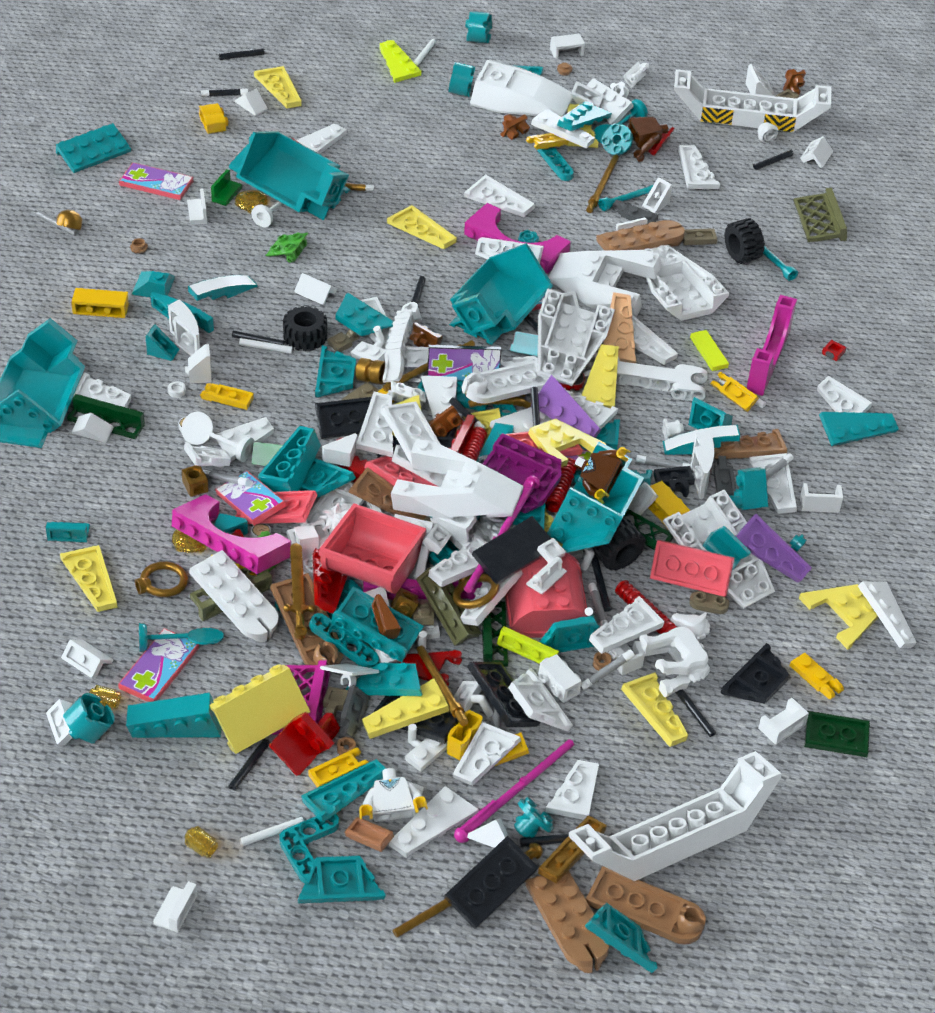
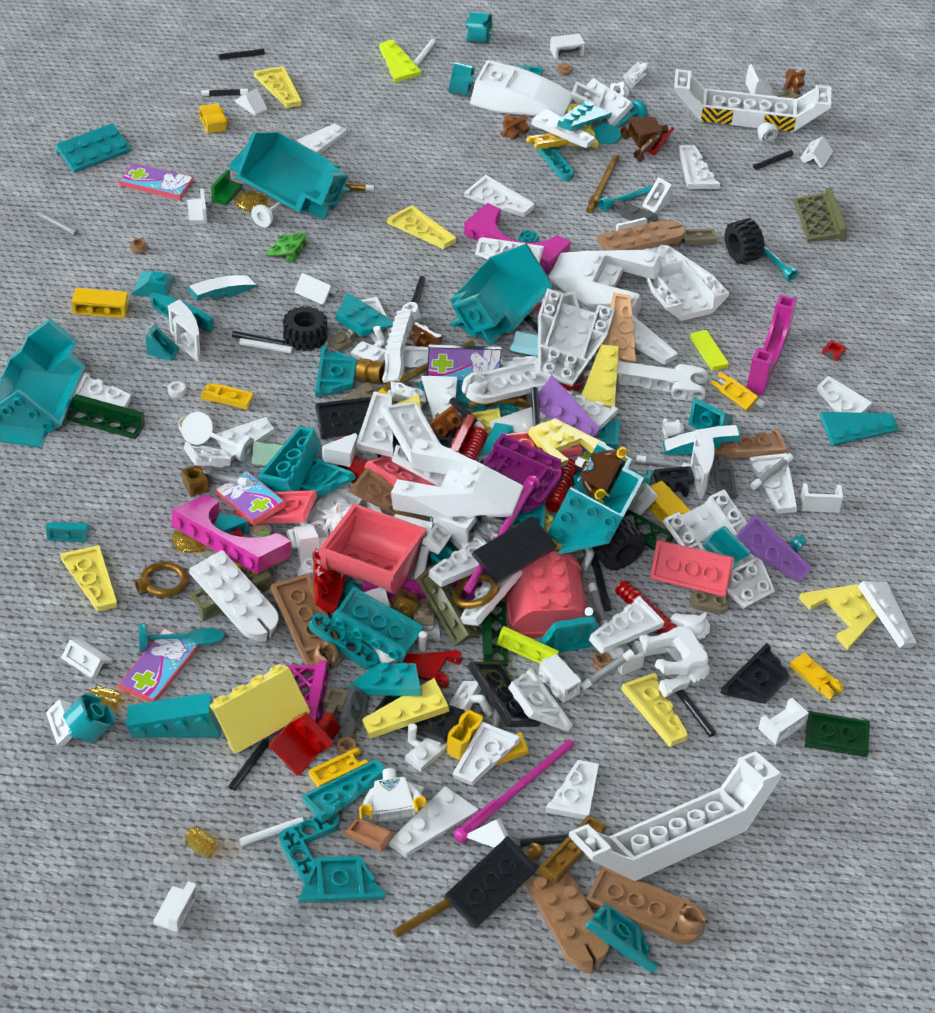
pearl gold hair [56,210,82,230] -> none
white slope [72,413,113,443] -> none
white slope [185,344,212,384] -> none
pearl gold sword [283,543,316,640] -> none
white piece [320,663,379,687] -> none
dark orange slope [371,594,401,639] -> none
pearl gold bar [417,645,468,726] -> none
teal plate [514,797,554,838] -> none
white hinge [526,557,567,594] -> none
white tile [537,538,566,564] -> none
teal plate [601,123,633,156] -> none
teal hinge [729,467,768,510] -> none

